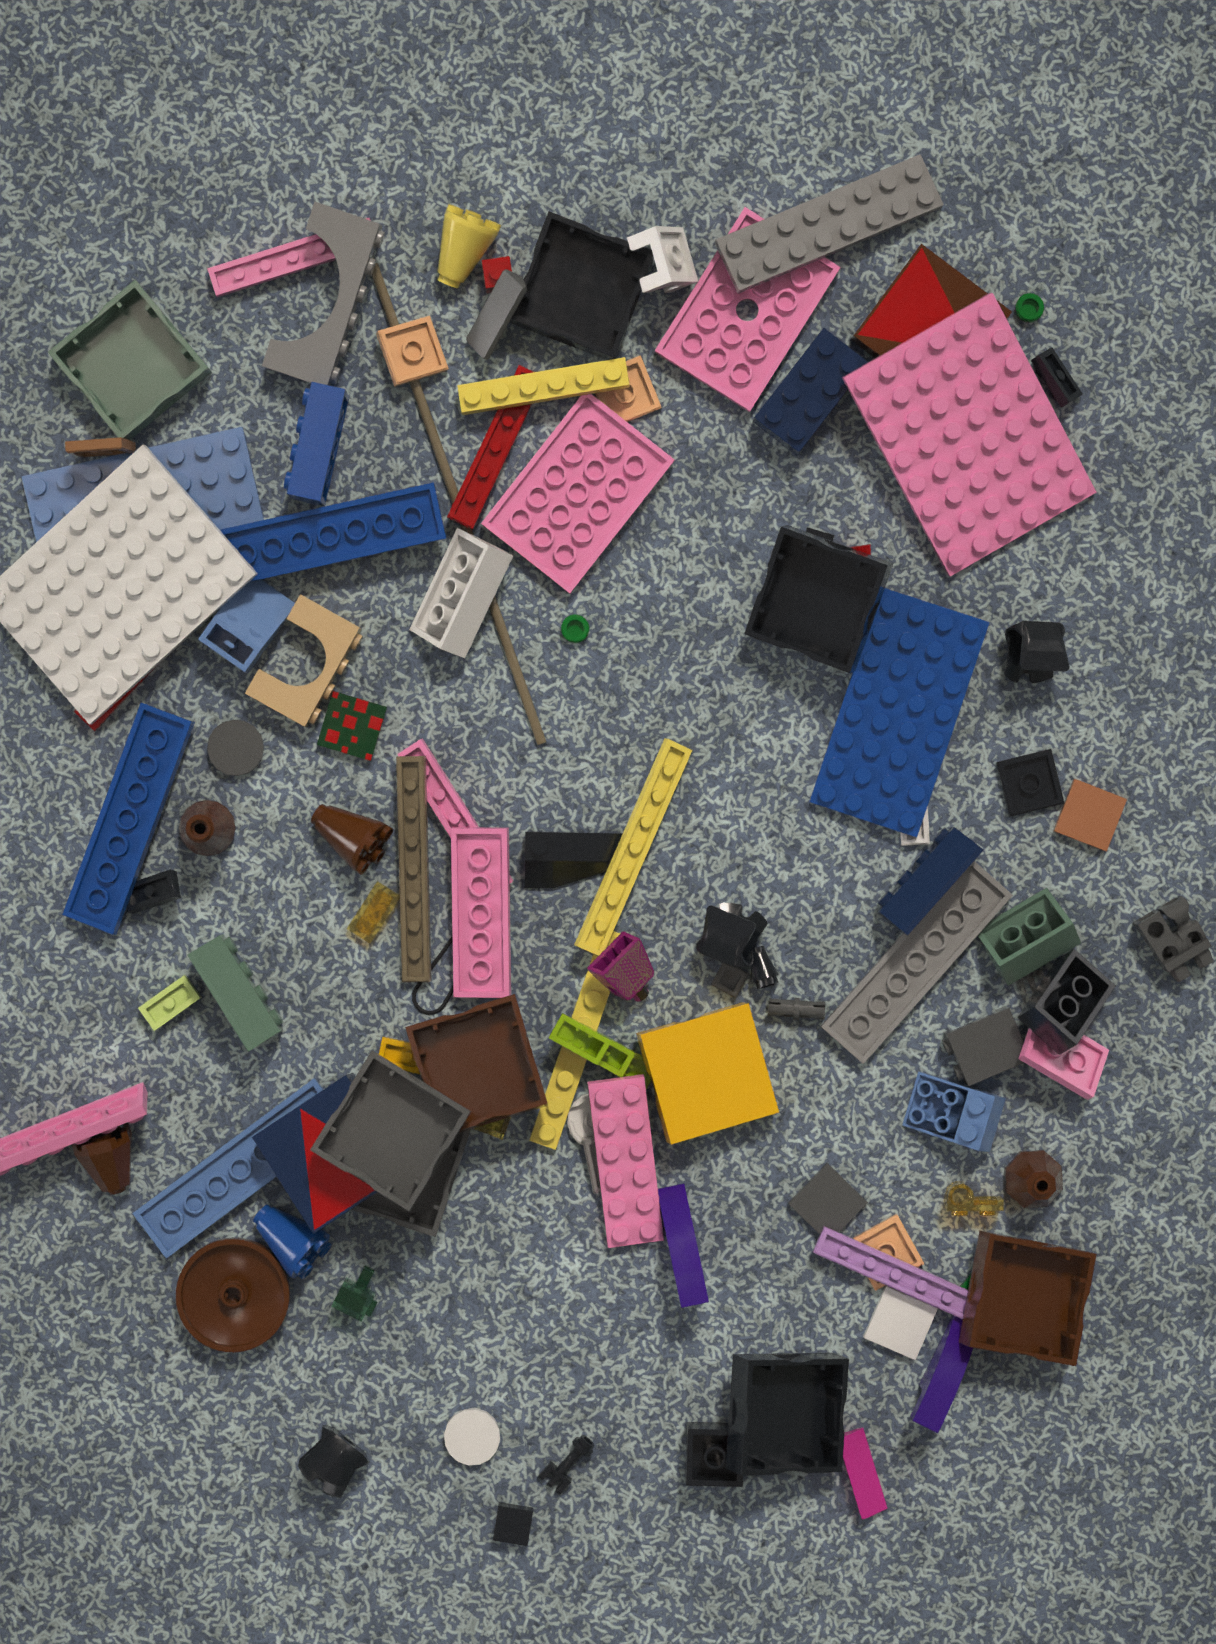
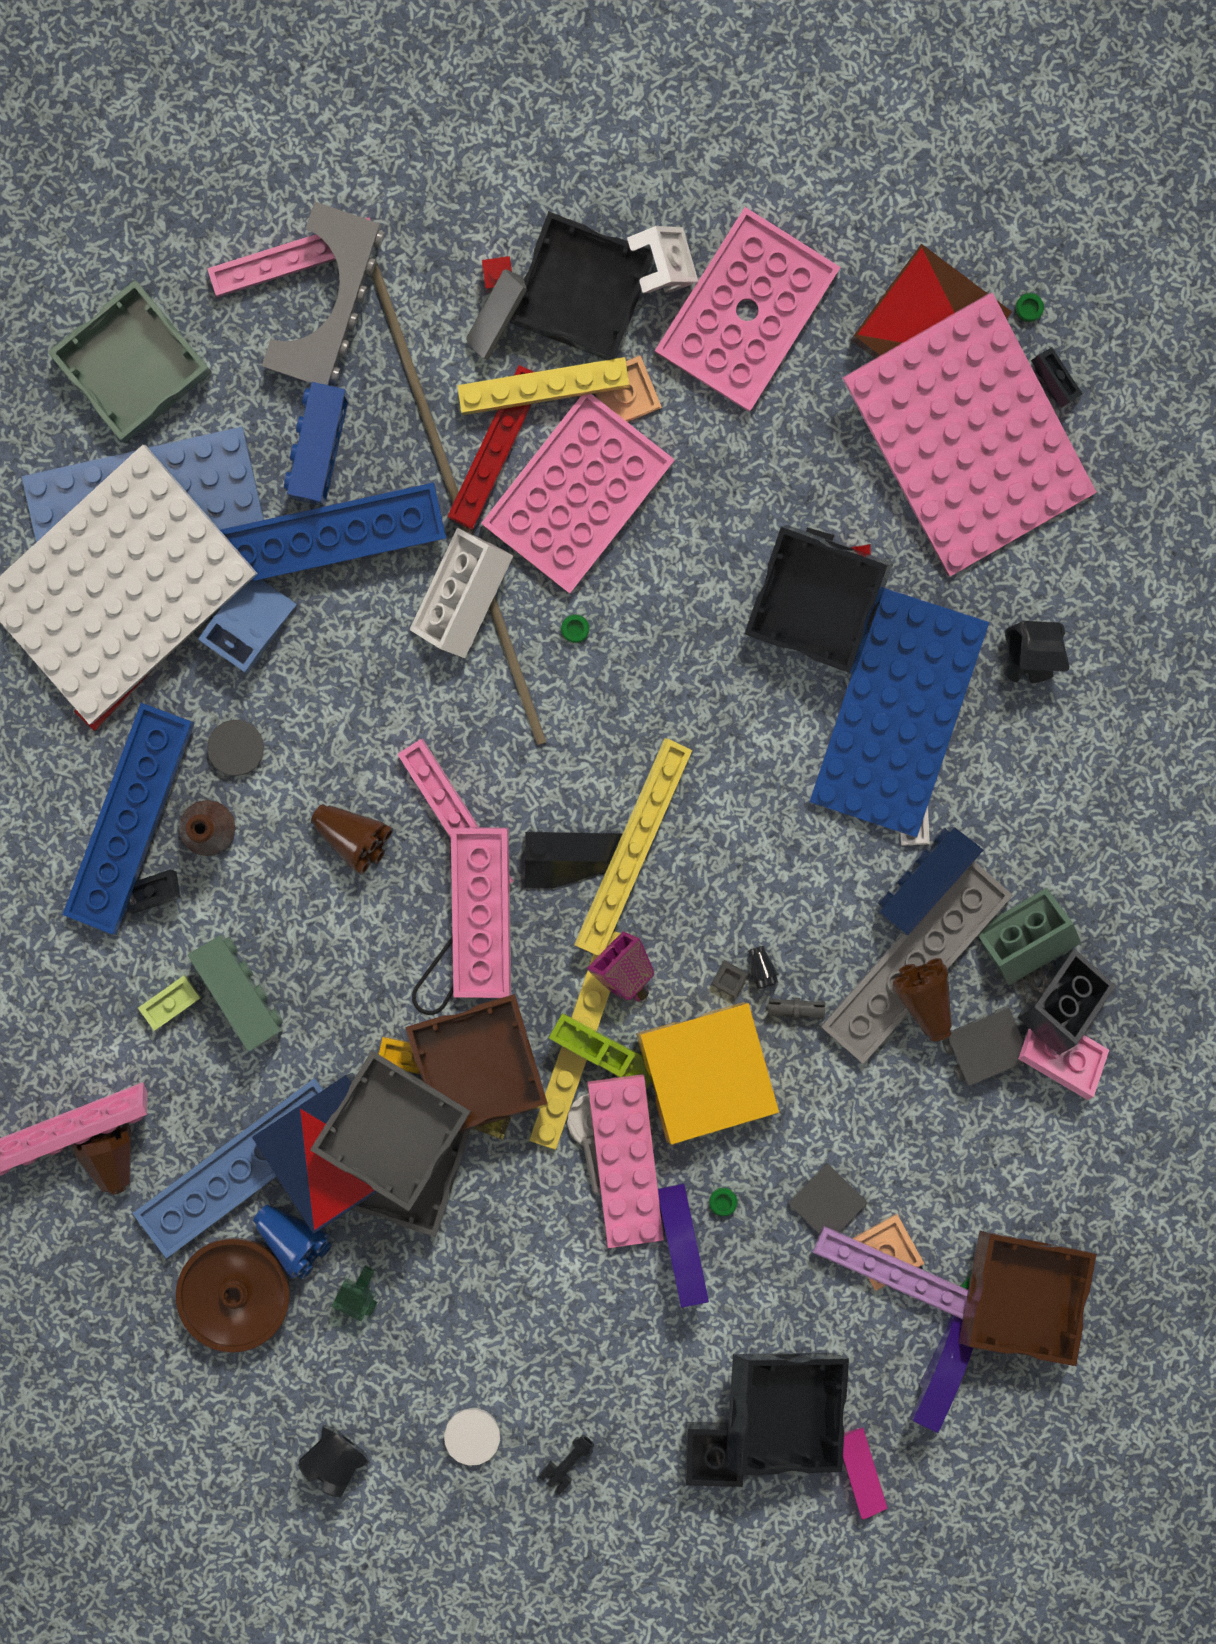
medium nougat tile [65,437,136,457] -> none
tan arch [245,594,363,727] -> none
dark green tile [317,691,388,761] -> none
clear yellow plate [347,881,400,944] -> none
light nougat tile [376,316,449,387] -> none
dark tan tile [396,756,432,982] -> none
light yellow cone [437,204,501,288] -> none
black piece [493,1502,533,1546] -> none
black piece [696,903,768,968] -> none
light grey plate [715,154,944,294] -> none
dark blue brick [752,328,868,456] -> none
white tile [863,1285,938,1360] -> none
medium blue slope [902,1072,1006,1152] -> none
clear yellow plate [944,1181,1004,1216] -> none
black tile [996,749,1064,817] -> none
reddish brown cone [1004,1150,1063,1208] -> none
nougat tile [1053,779,1127,852] -> none
dark grey hips [1133,895,1214,982] -> none
none -> green tile [709,1187,737,1216]
none -> reddish brown cone [893,958,952,1042]

